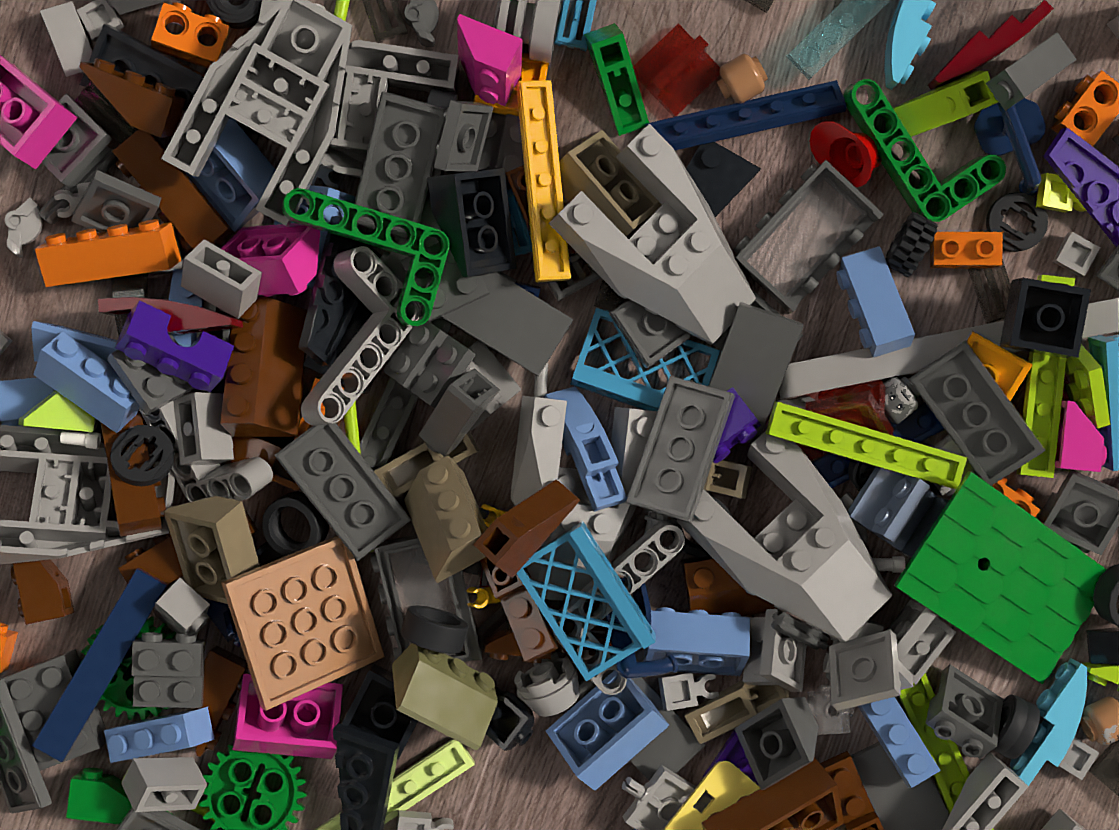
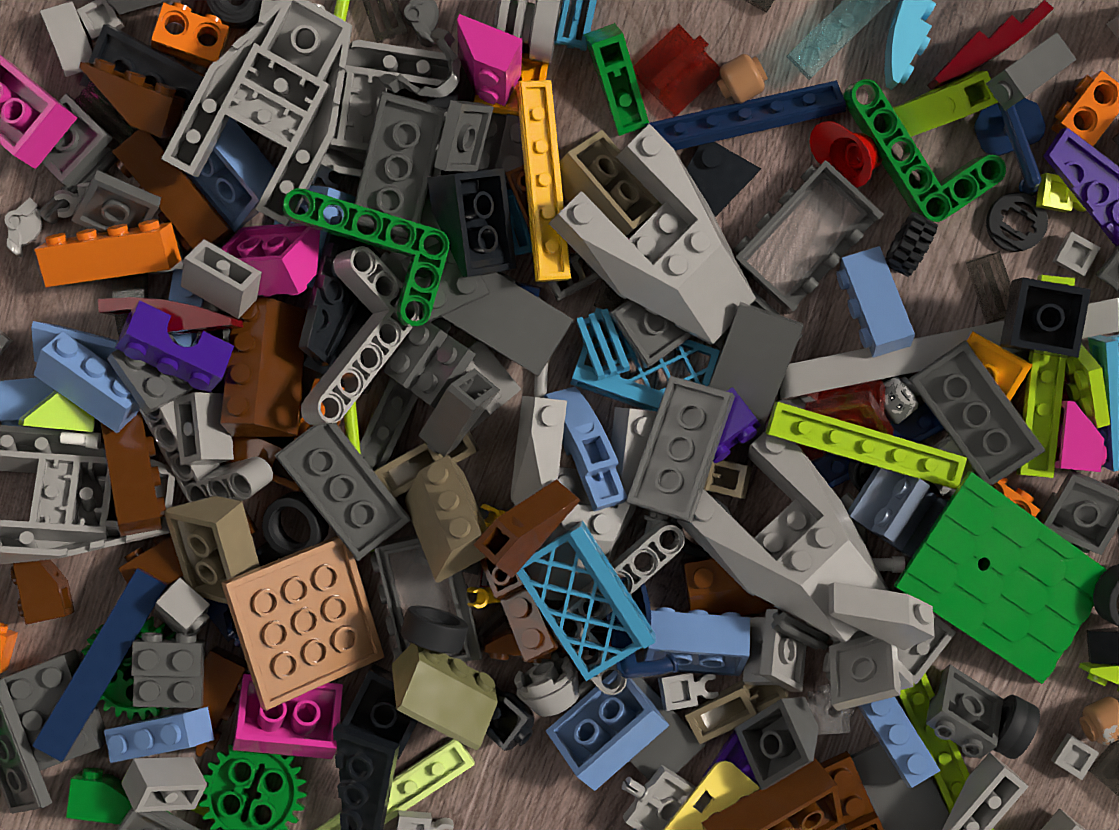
black piece [110,425,174,486] -> none
orange brick [930,232,1003,269] -> none
medium azure slope [1010,658,1087,786] -> none
none -> dark grey helmet [379,28,460,98]
none -> dark azure tile [576,309,630,381]
none -> light grey slope [829,582,935,650]

